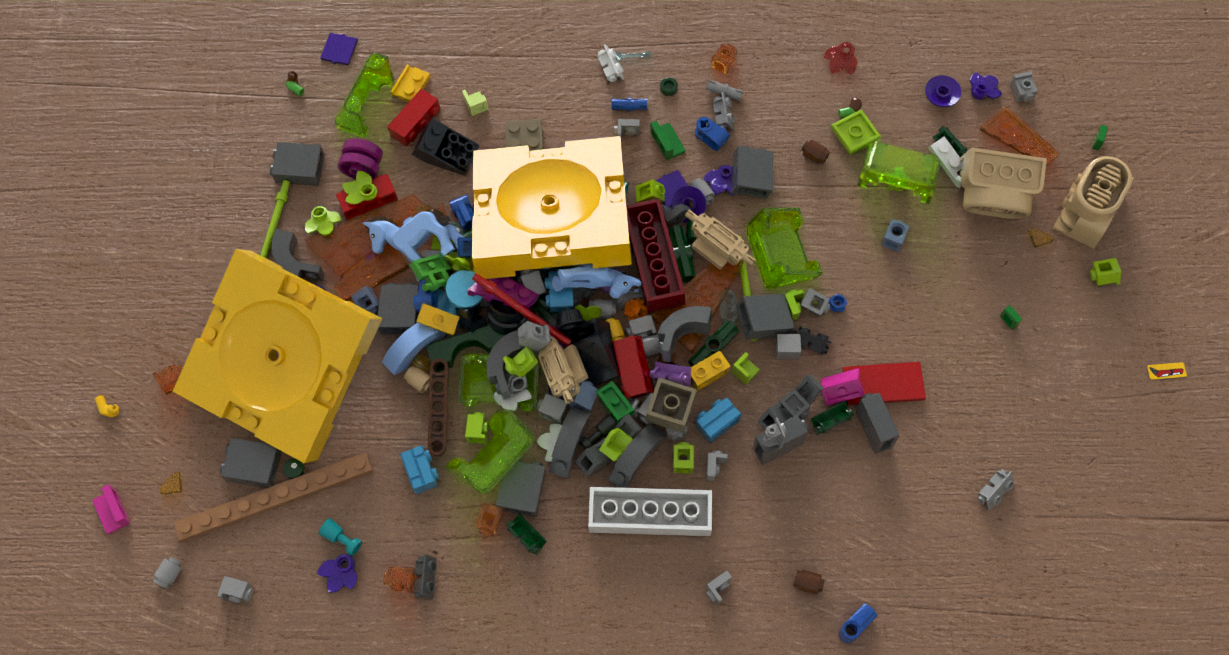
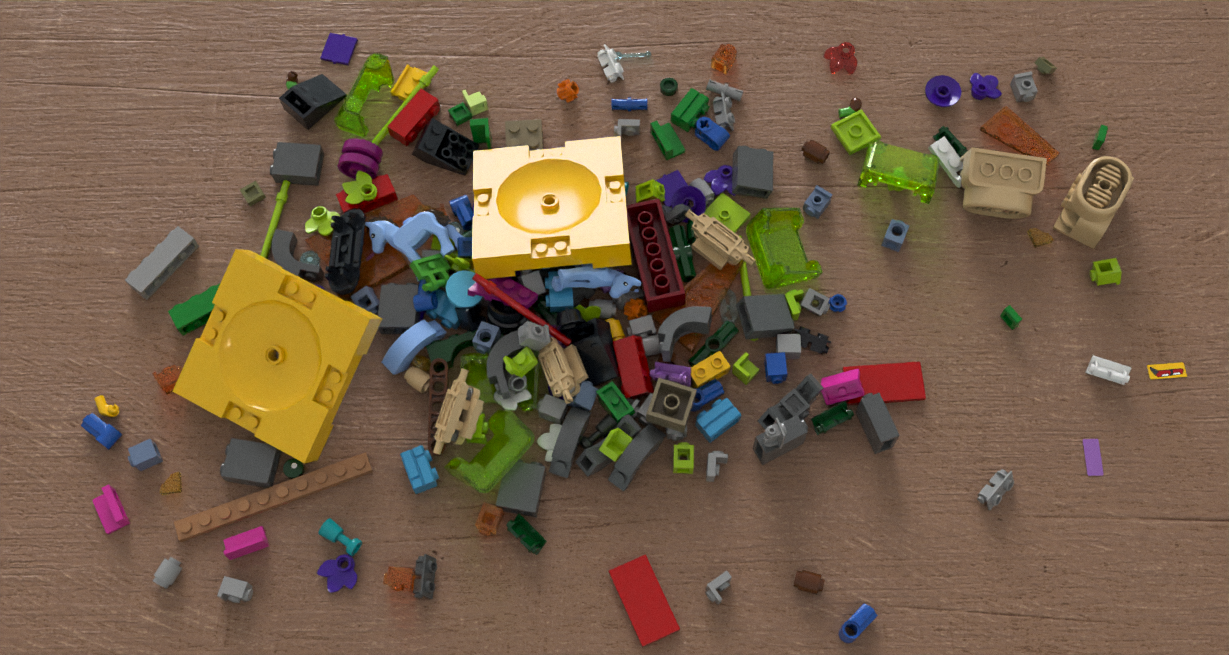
yellow plate [416,304,459,335] -> none
white brick [588,487,712,536] -> none
none -> blue piece [81,413,122,450]
none -> light grey brick [125,226,199,300]
none -> sand blue brick [128,439,163,471]
none -> green brick [168,284,220,336]
none -> dark pink panel [223,526,269,560]
none -> olive plate [240,181,266,206]
none -> black slope [279,74,347,130]
none -> clear light blue tile [300,251,320,266]
none -> black piece [325,209,366,295]
none -> lime bar [372,65,439,145]
none -> tan piece [433,368,484,455]
none -> green tile [448,102,473,126]
none -> green panel [470,118,492,149]
none -> sand blue brick [472,321,501,354]
none -> orange gear [557,79,579,103]
none -> red tile [608,554,680,648]
none -> green brick [670,88,710,132]
none -> blue piece [691,379,724,412]
none -> lime plate [705,193,751,233]
none -> blue brick [764,352,787,384]
none -> sand blue brick [803,185,832,219]
none -> olive plate [1034,57,1057,74]
none -> medium lavender sticker [1083,439,1104,476]
none -> white hinge [1086,355,1131,385]

